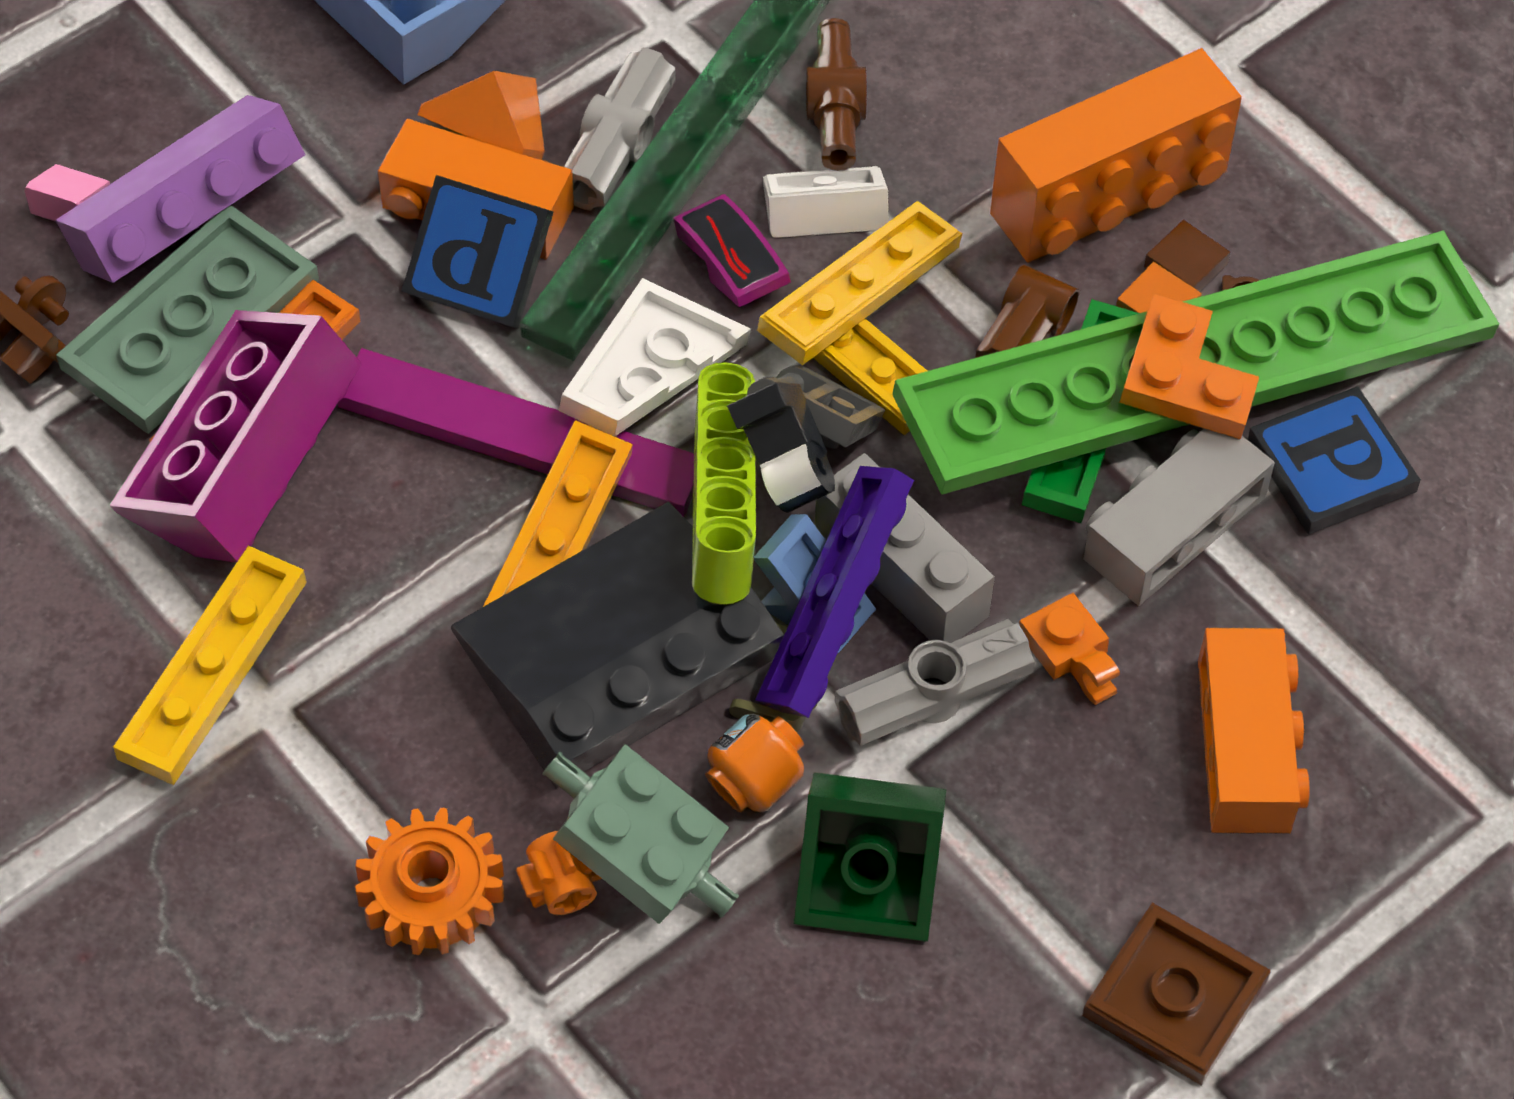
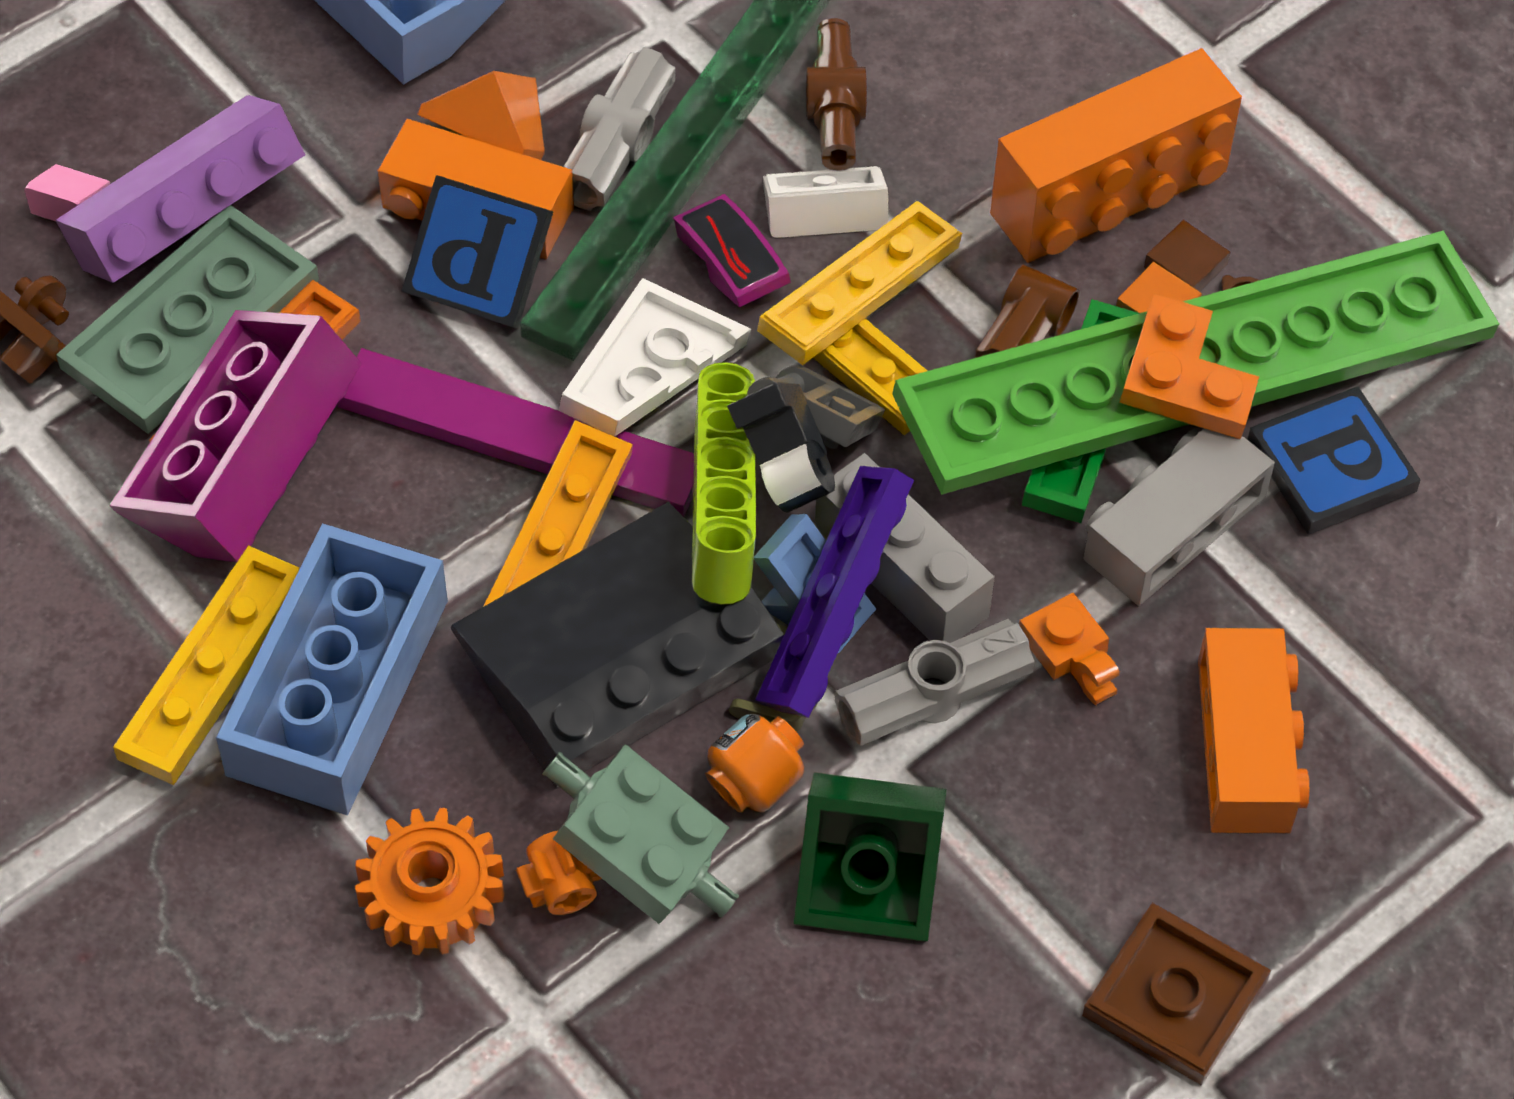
none -> medium blue brick [216,523,448,816]

